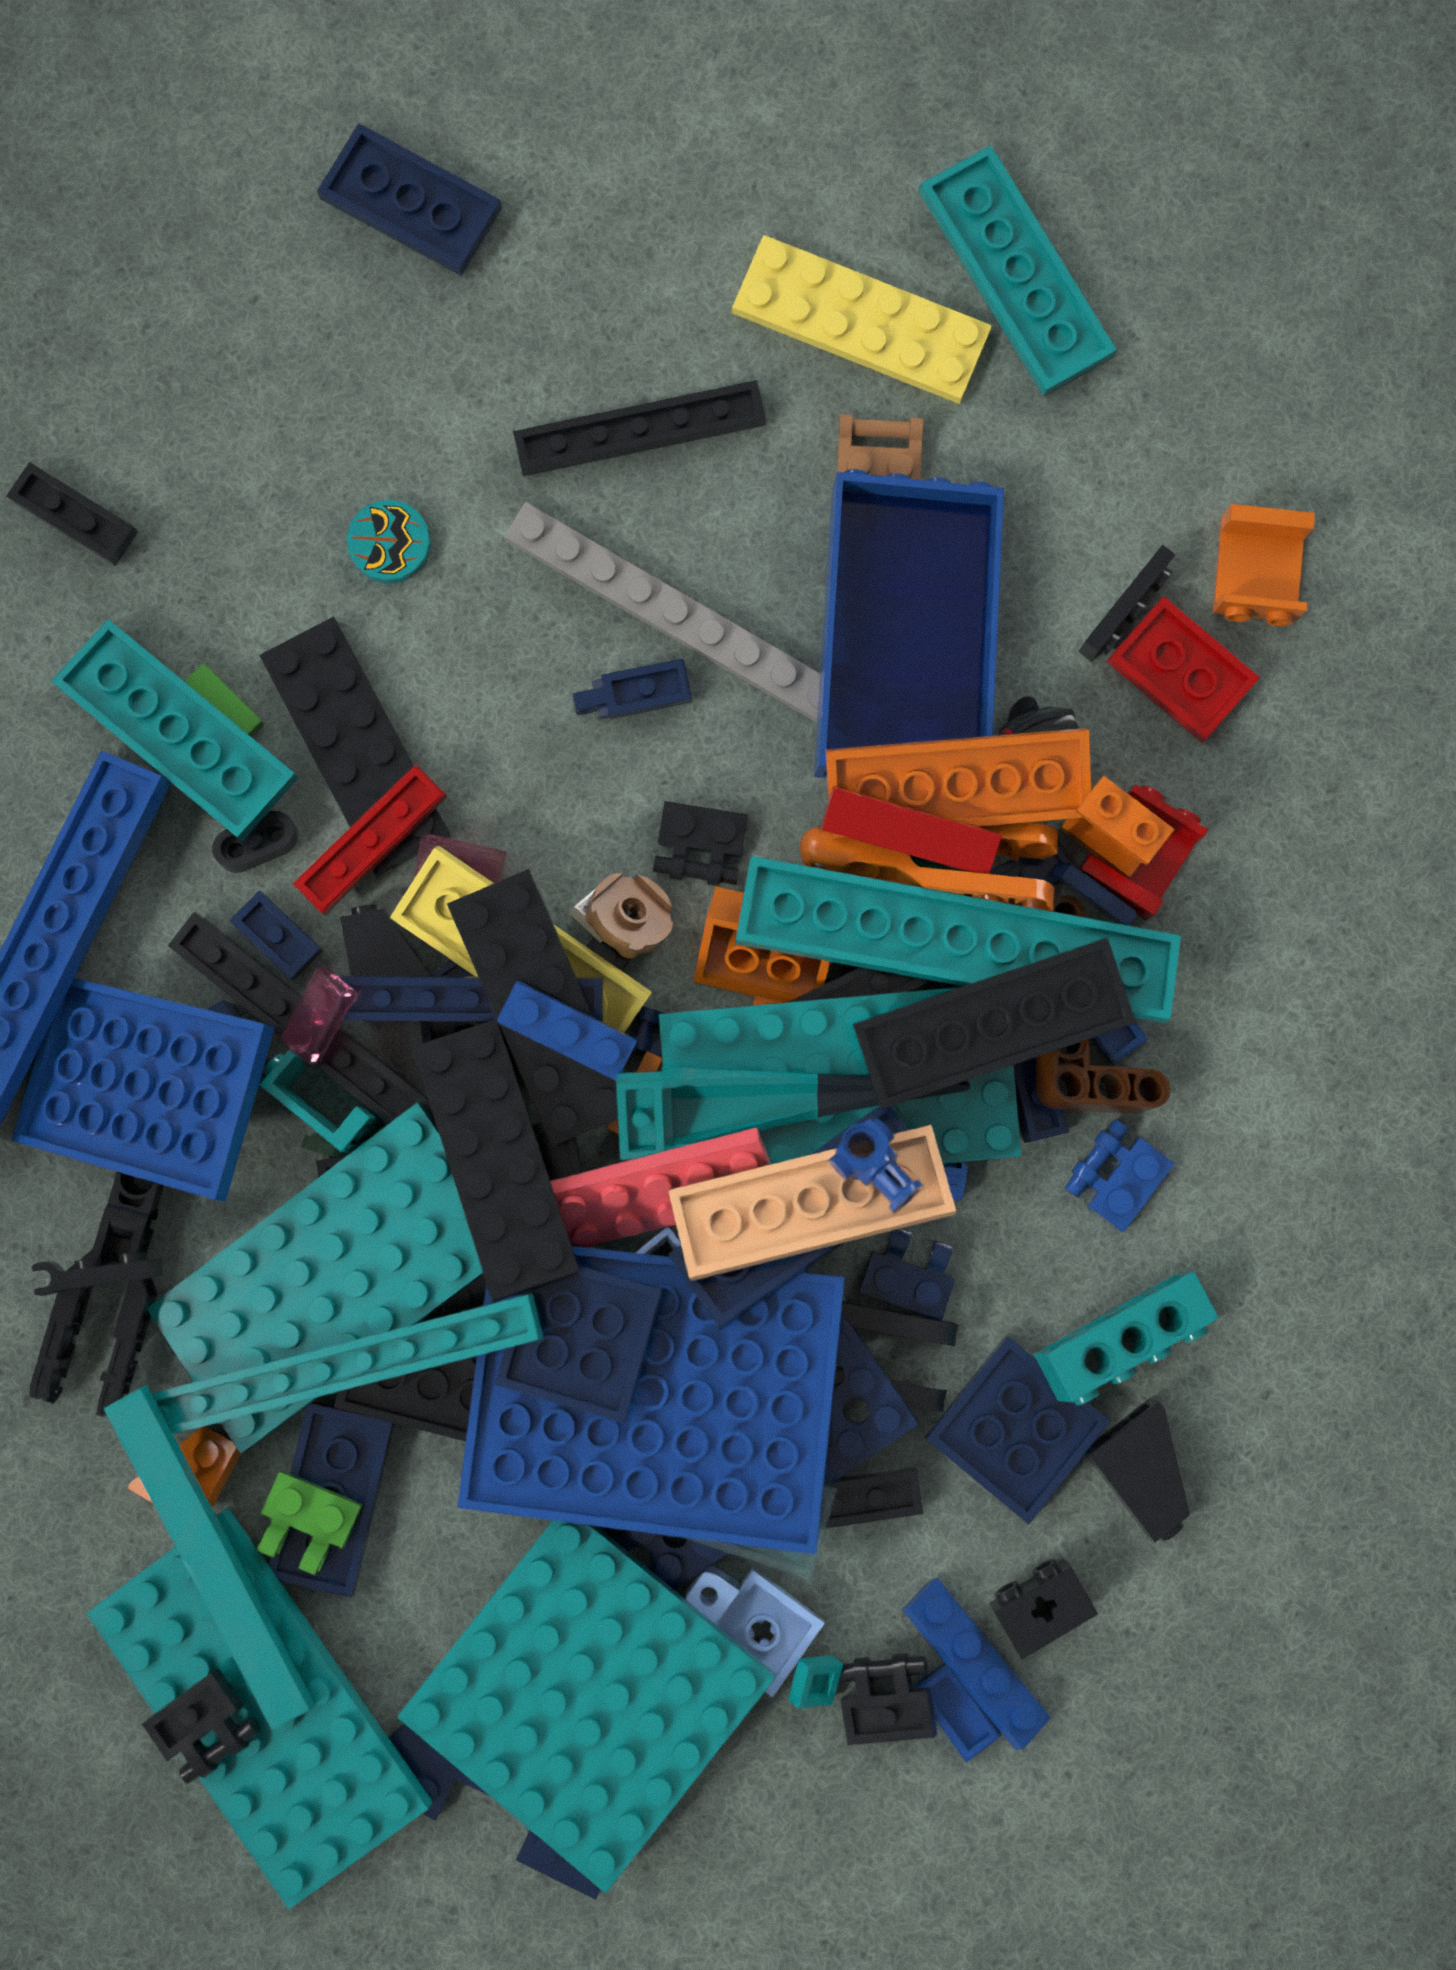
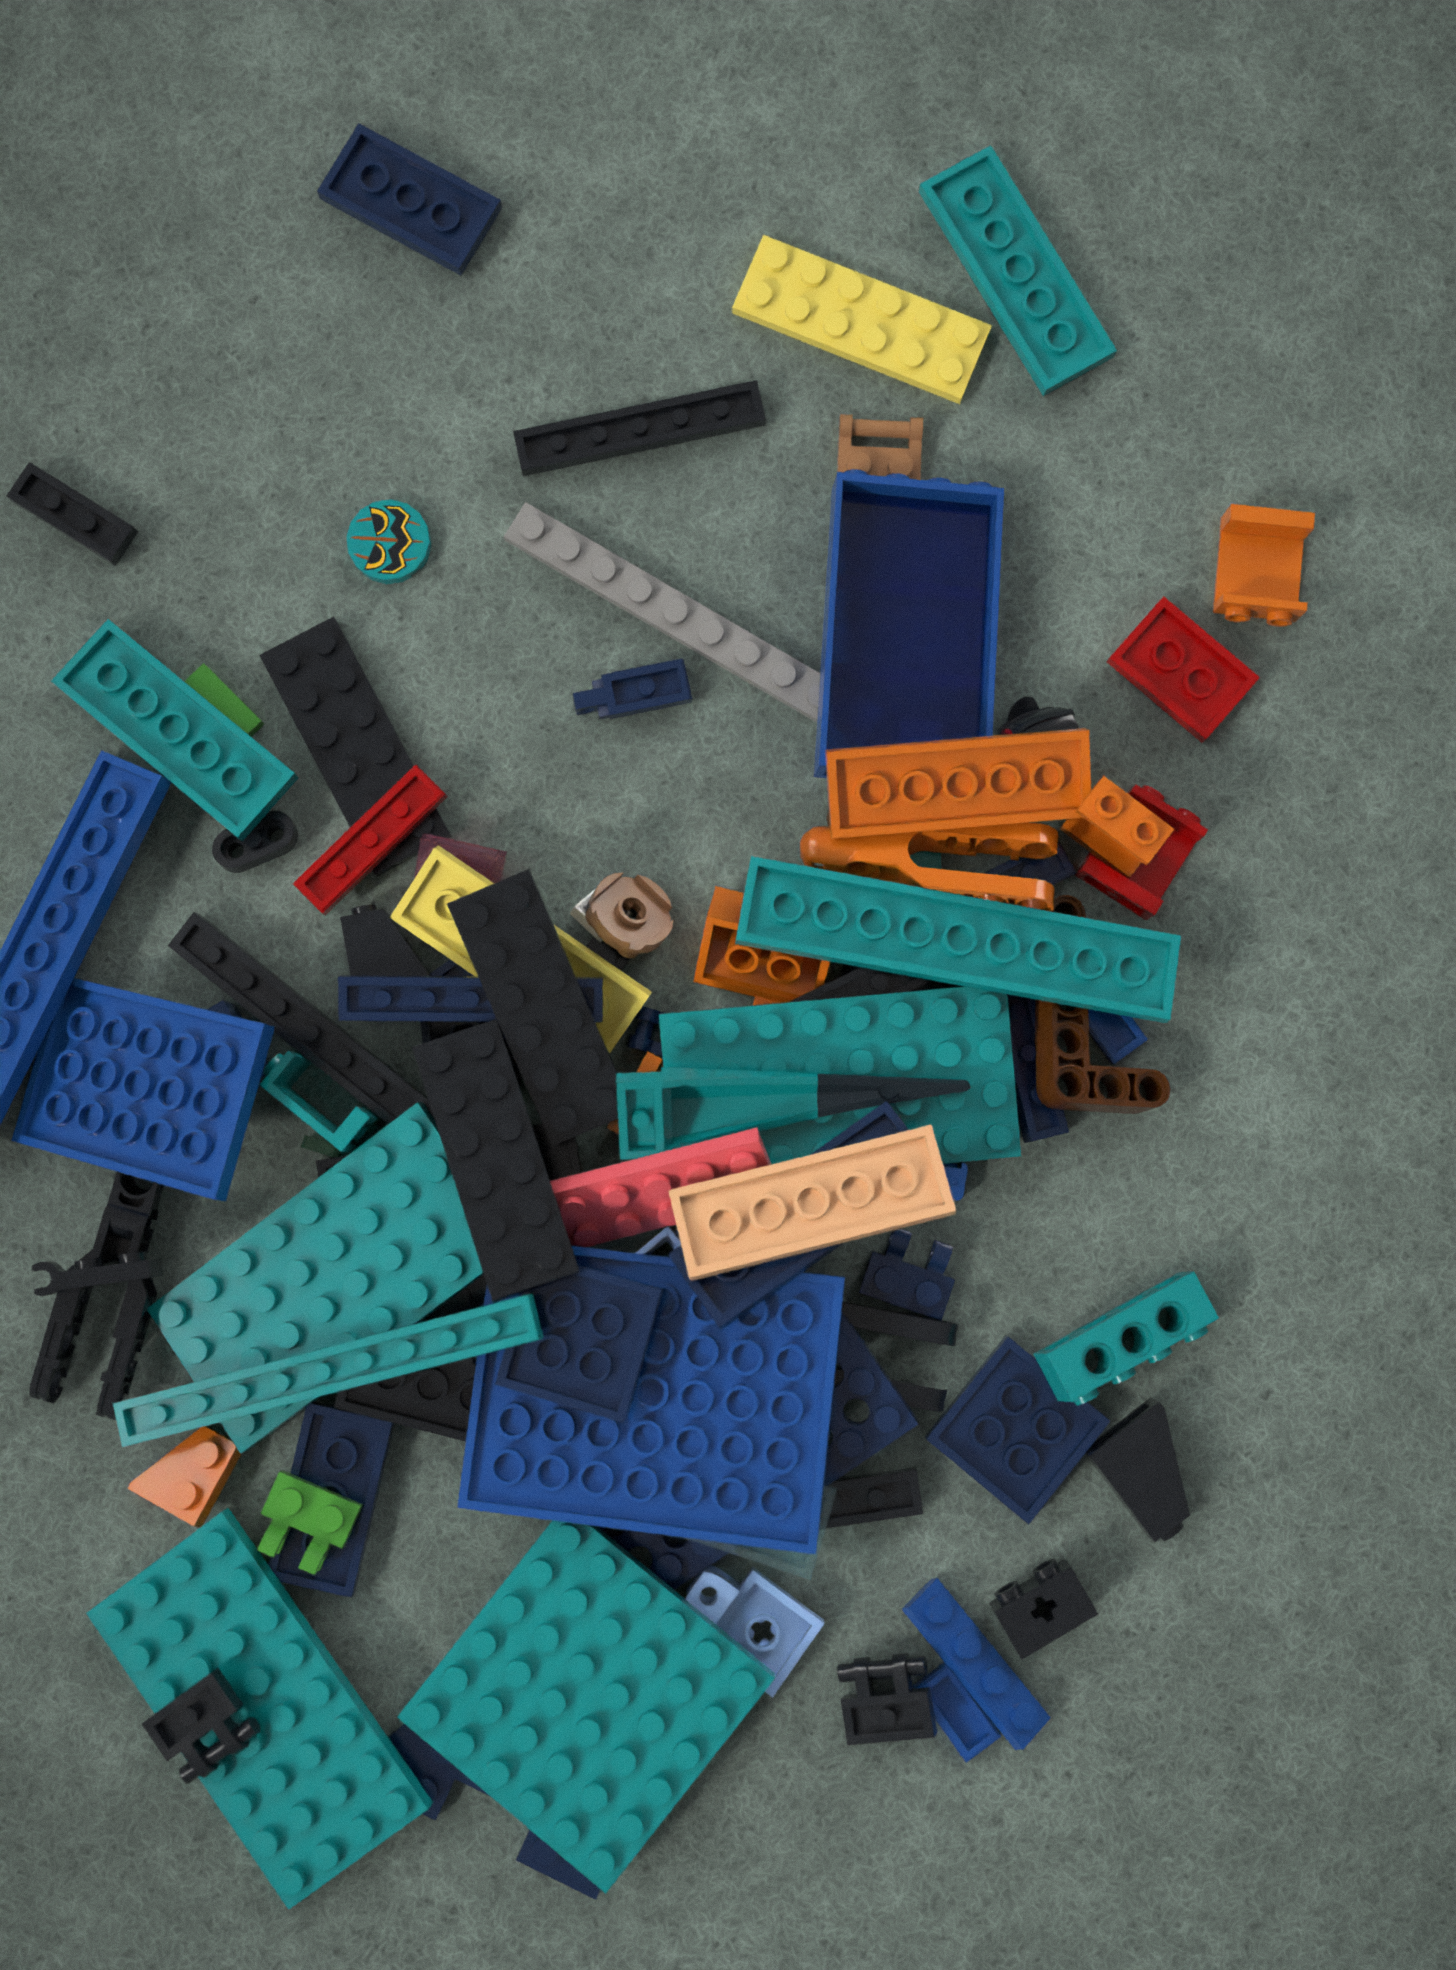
teal tile [104,1385,315,1730] -> none
dark blue plate [229,890,323,981] -> none
clear pink plate [280,967,357,1065] -> none
blue plate [496,980,637,1081] -> none
black plate [653,801,748,887] -> none
teal plate [788,1655,843,1709] -> none
red tile [820,786,1002,874] -> none
blue connector [829,1118,924,1213] -> none
black plate [852,938,1136,1109] -> none
dark blue tile [1049,862,1137,926] -> none
blue plate [1064,1119,1175,1232] -> none
black plate [1078,544,1176,661] -> none

